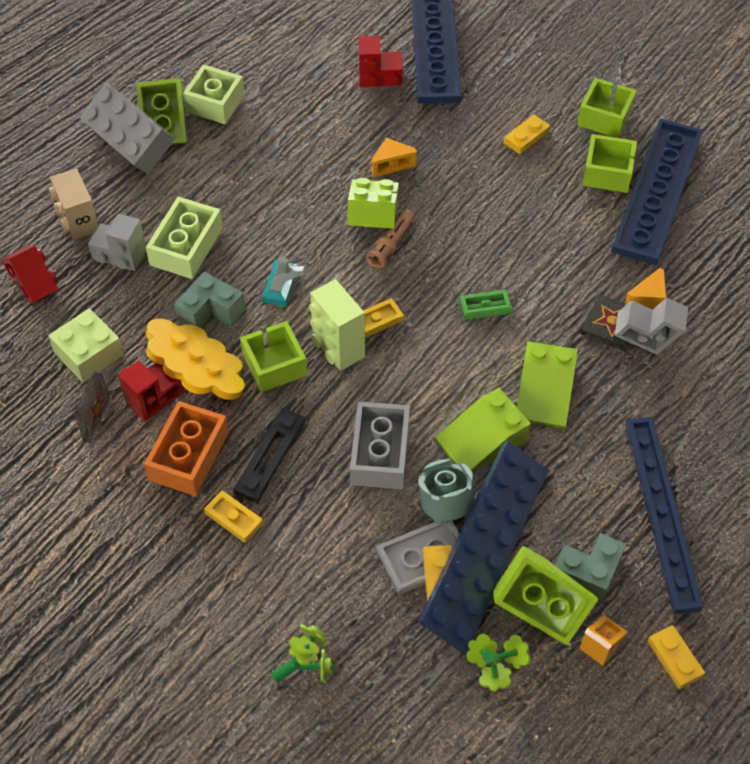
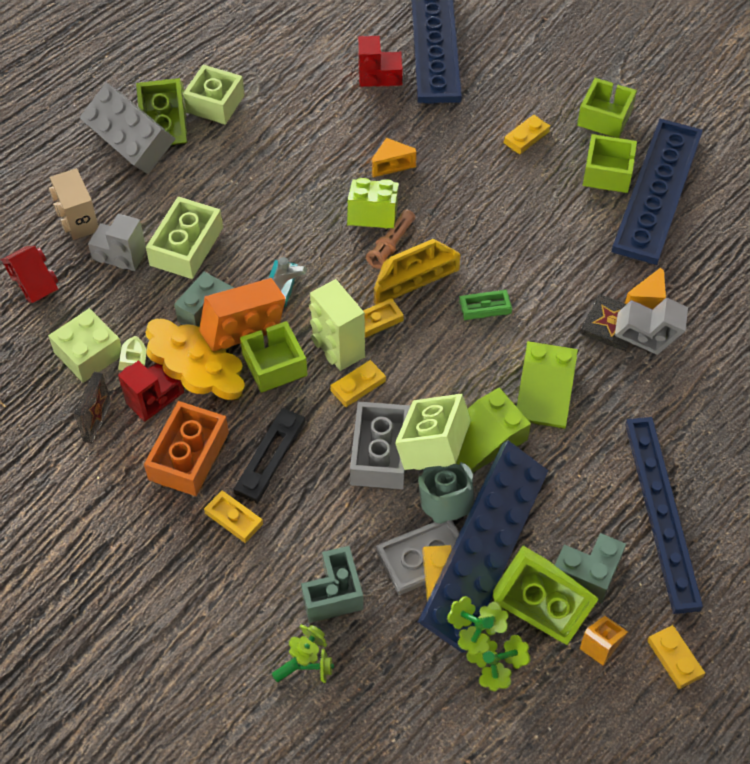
none -> yellowish green plate [118,336,146,370]
none -> orange brick [199,278,286,352]
none -> sand green brick [301,546,364,623]
none -> yellow plate [330,360,386,407]
none -> yellow wedge [374,239,461,305]
none -> yellowish green brick [395,394,471,470]
none -> lime plant [447,596,509,655]

